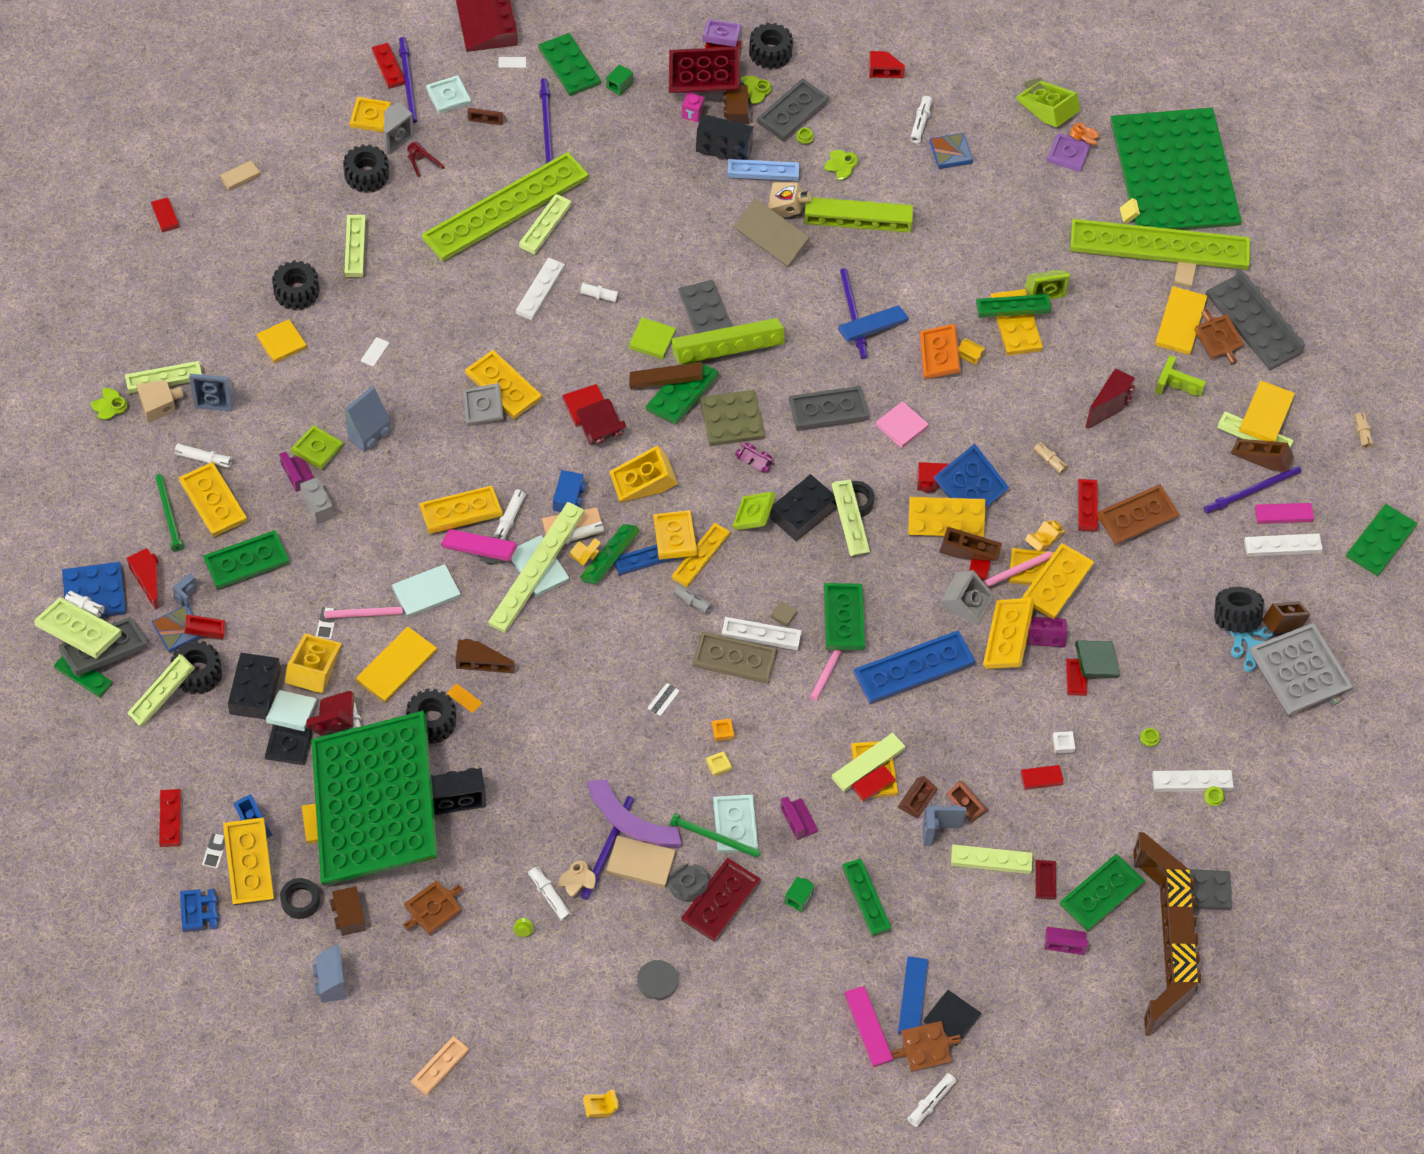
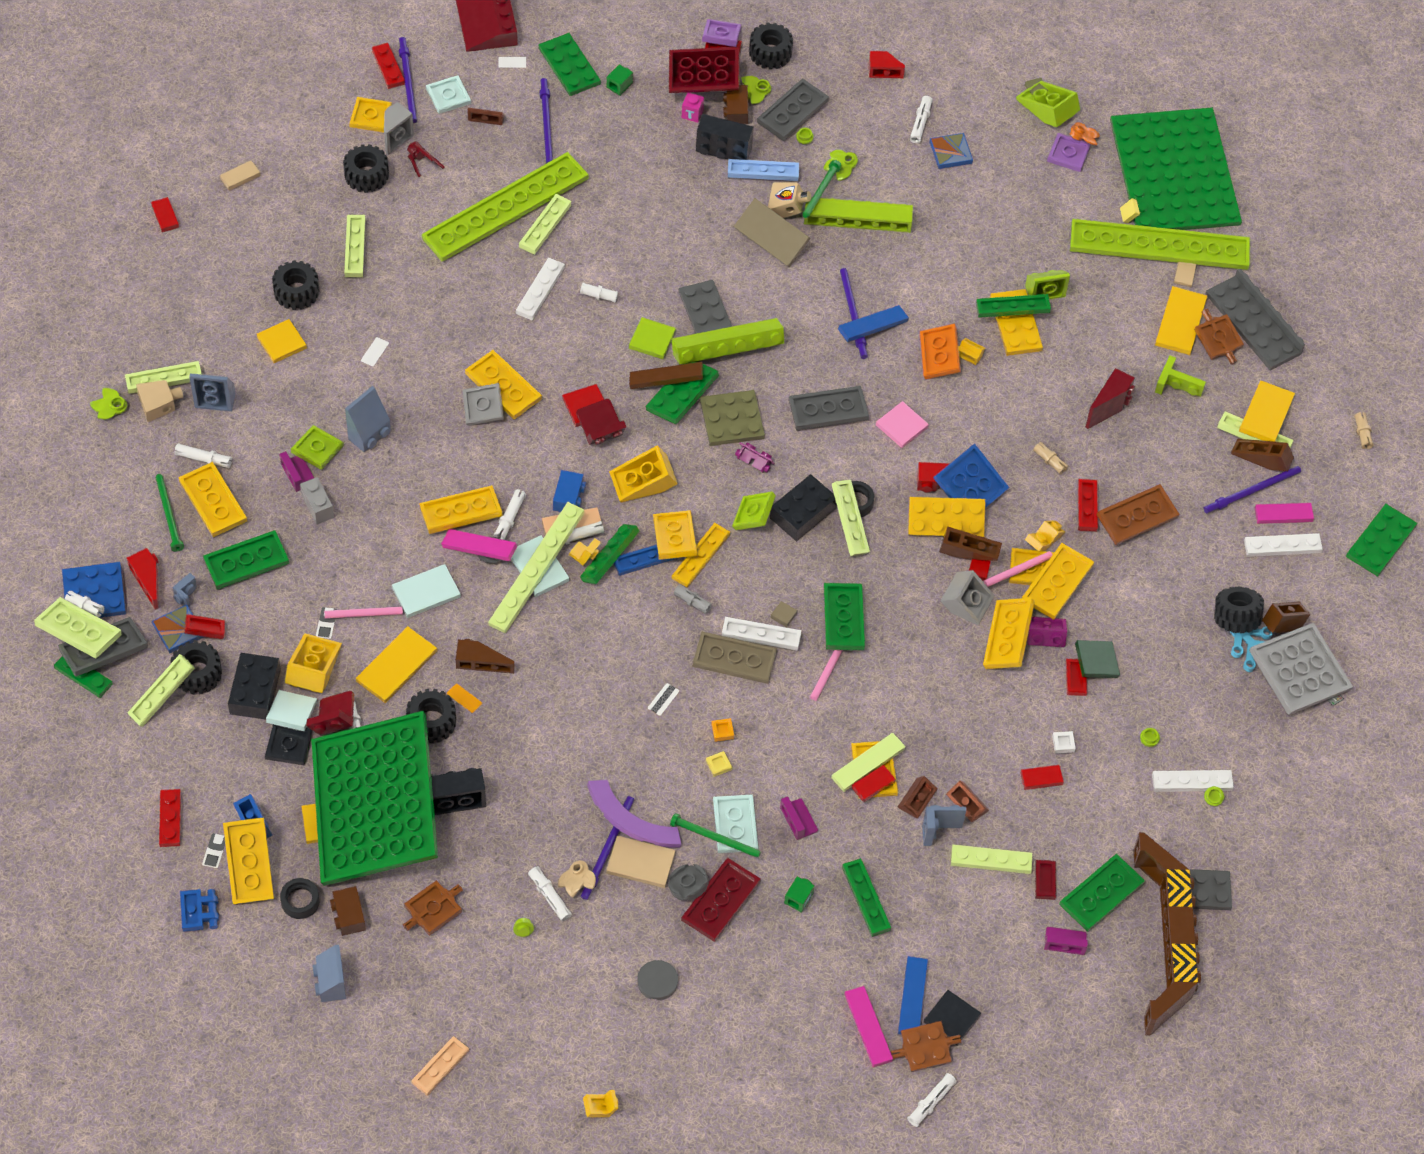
blue plate [853,630,975,704] -> none
none -> green bar [802,160,842,218]

